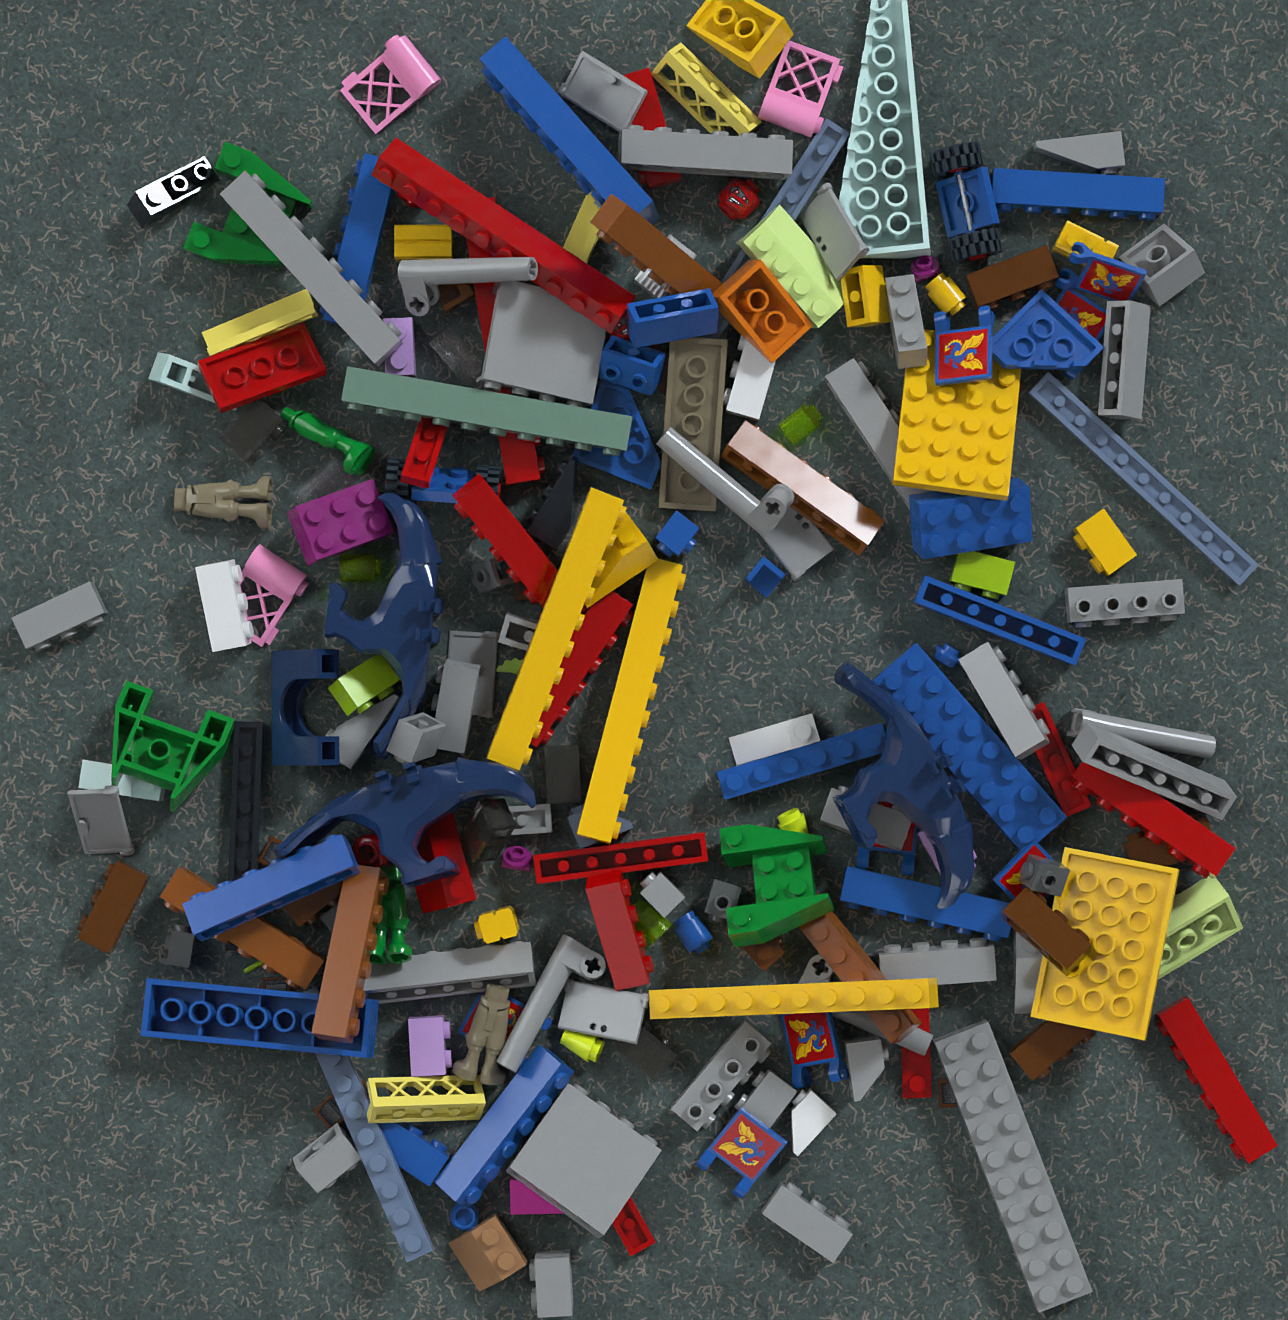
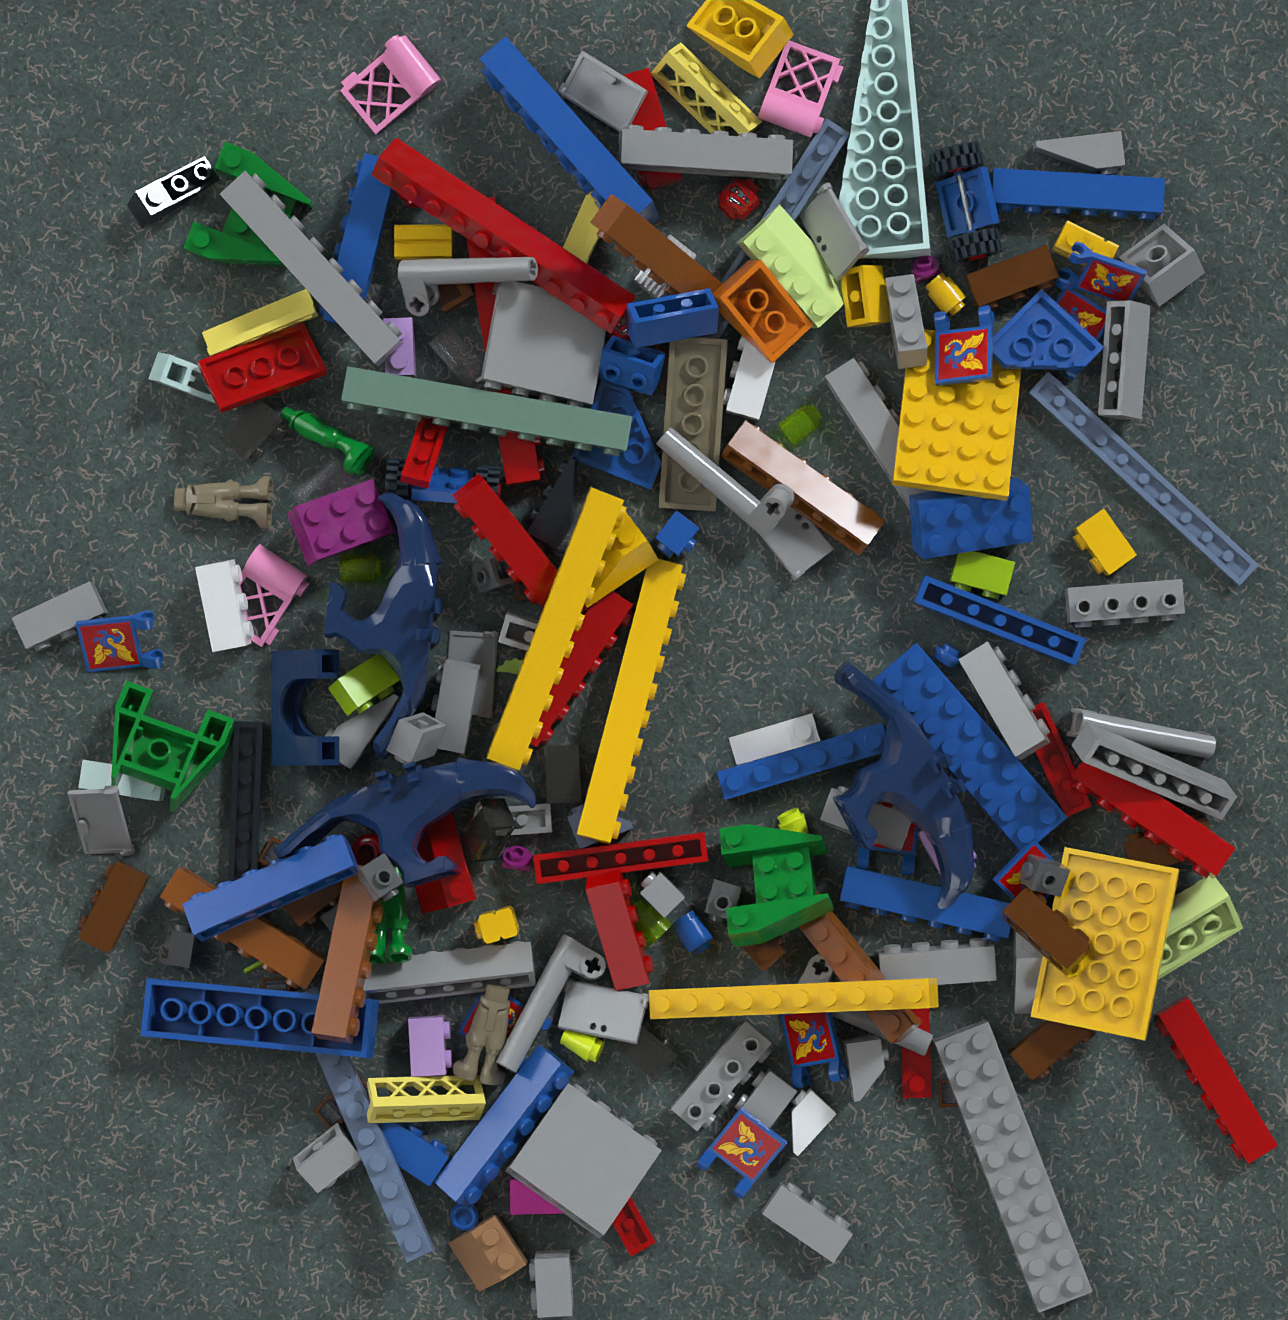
blue panel [745,556,786,598] -> none
none -> flag [76,610,164,672]
none -> dark grey brick [355,853,403,902]

